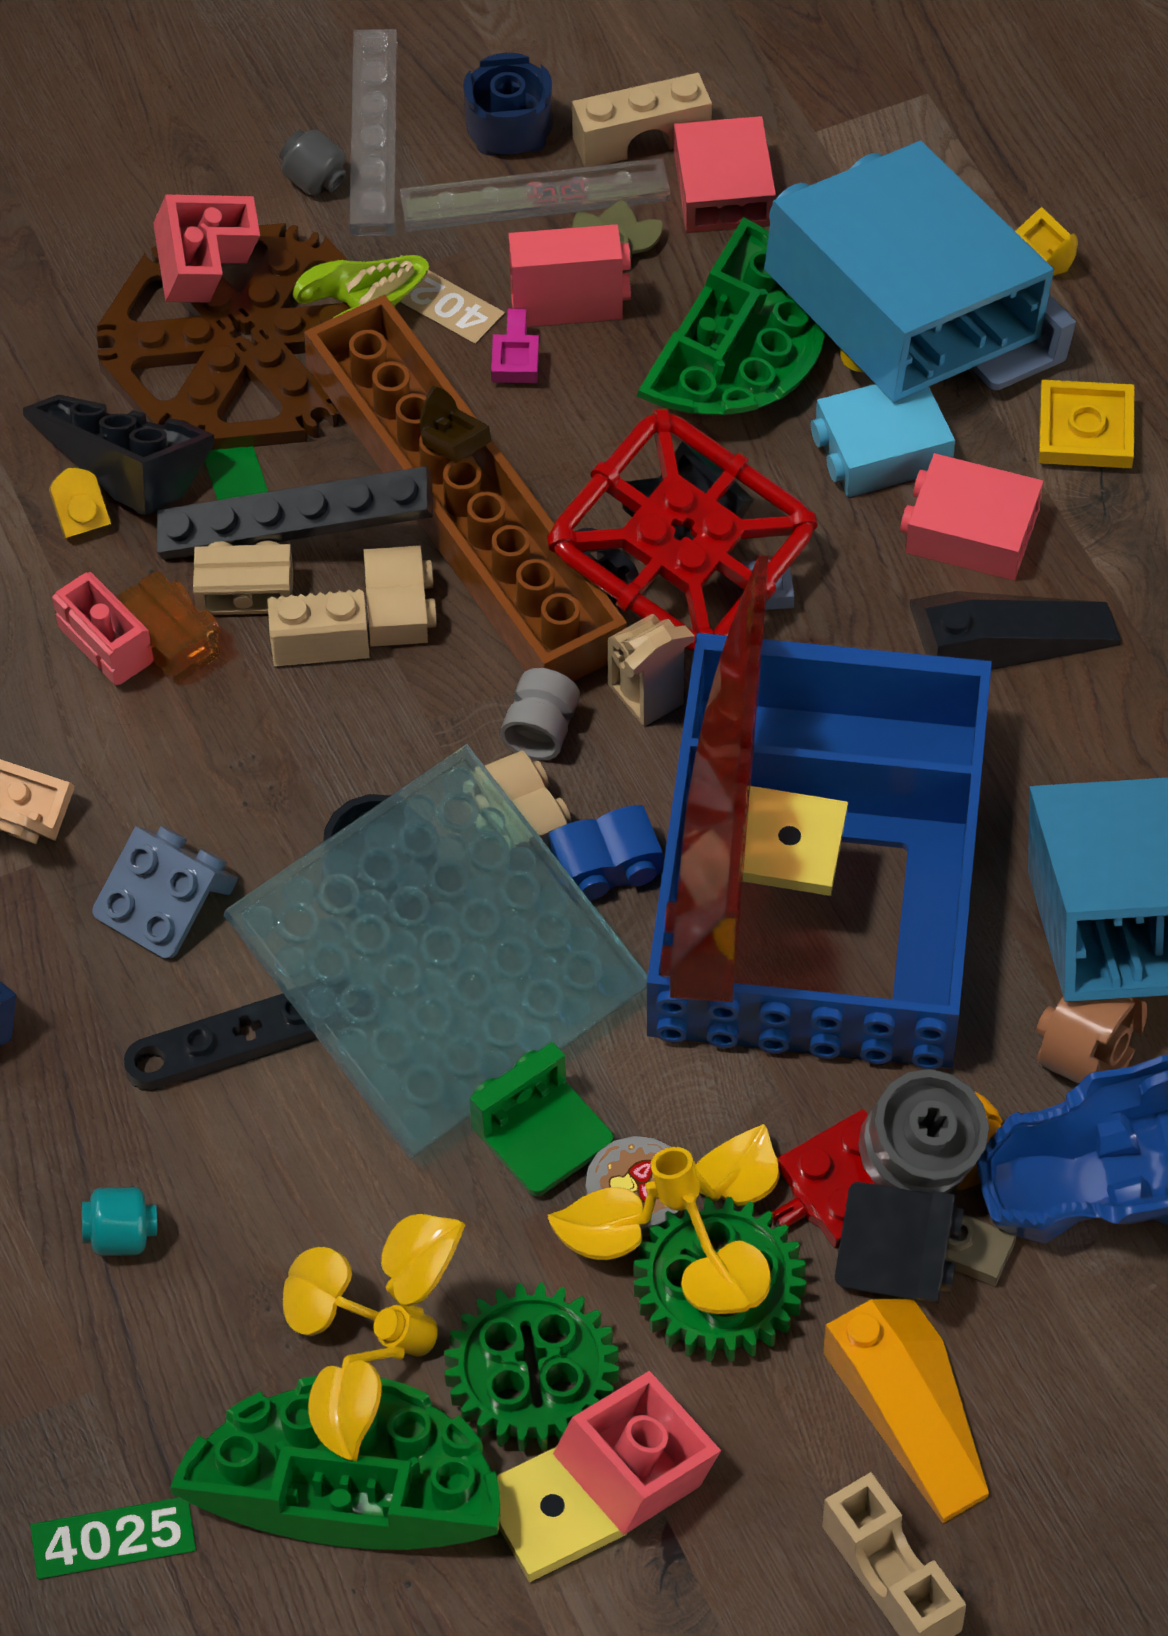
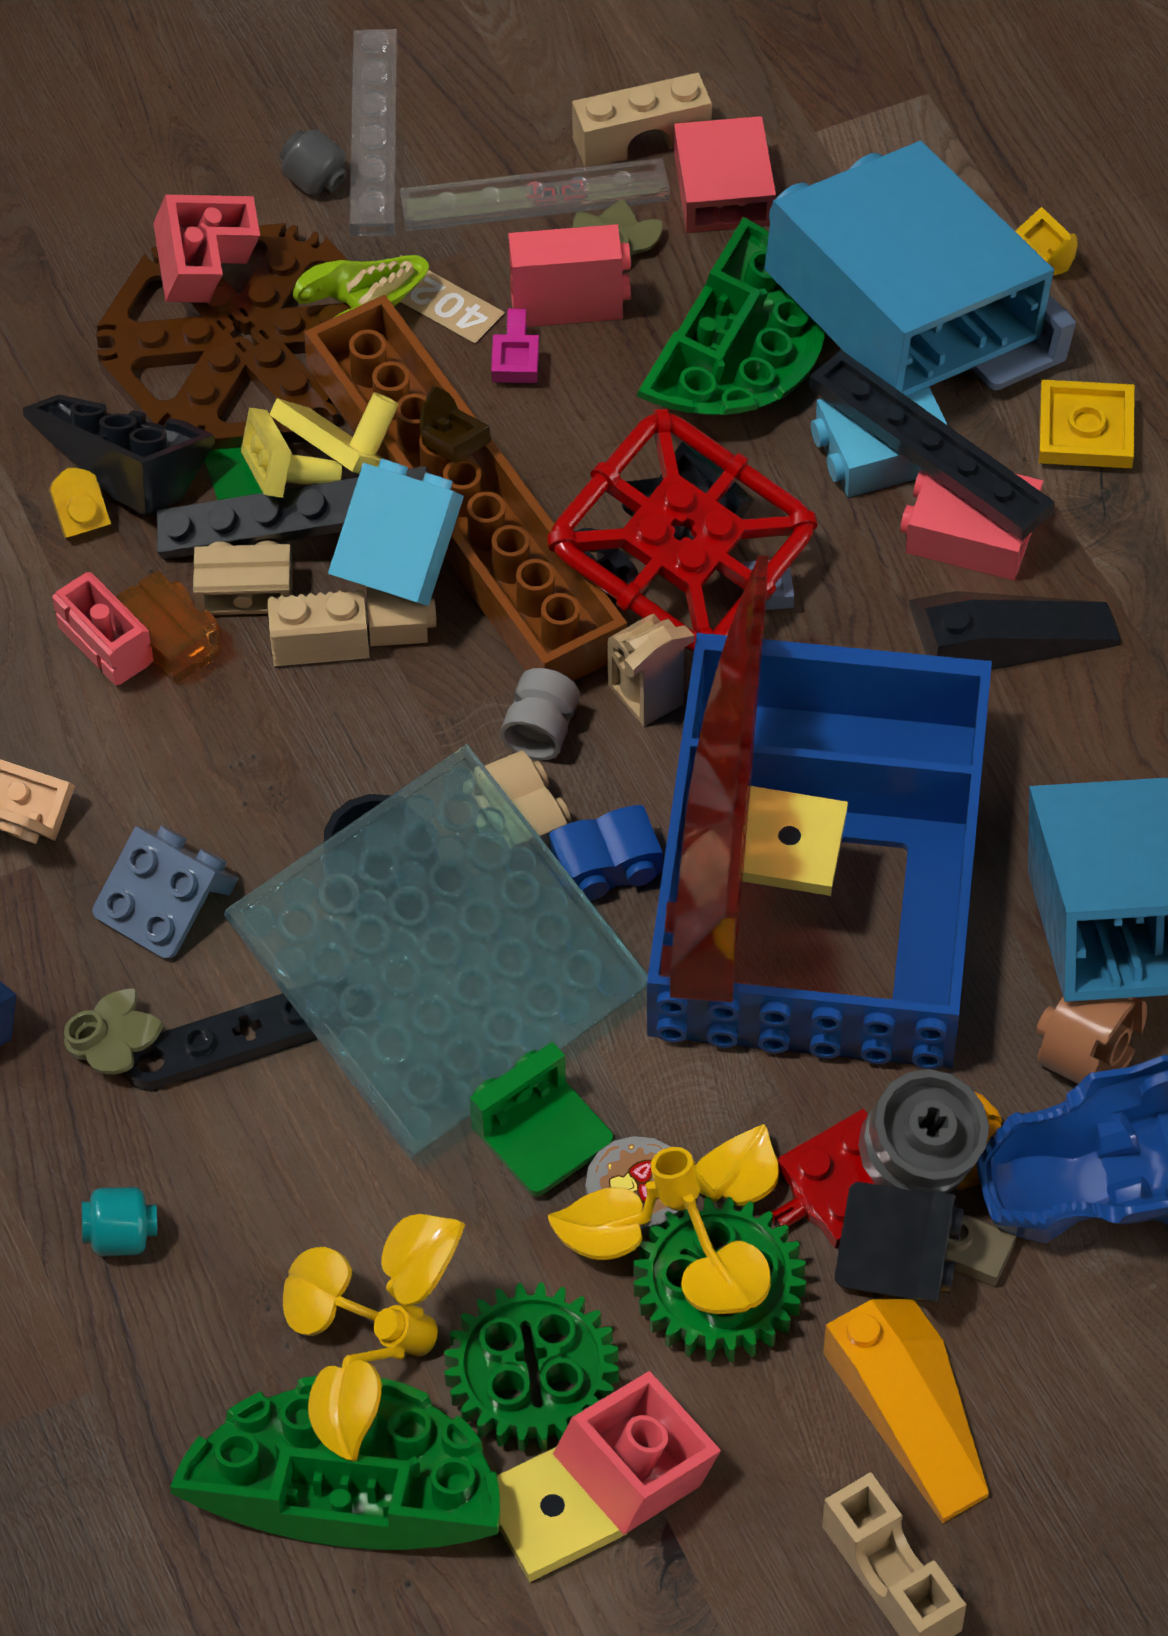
green sticker [30,1497,196,1579] -> none
dark blue brick [464,53,553,156] -> none
none -> olive plate [64,988,163,1075]
none -> light yellow piece [241,407,342,498]
none -> light yellow piece [269,392,399,474]
none -> medium azure brick [328,459,464,606]
none -> black plate [809,350,1055,541]

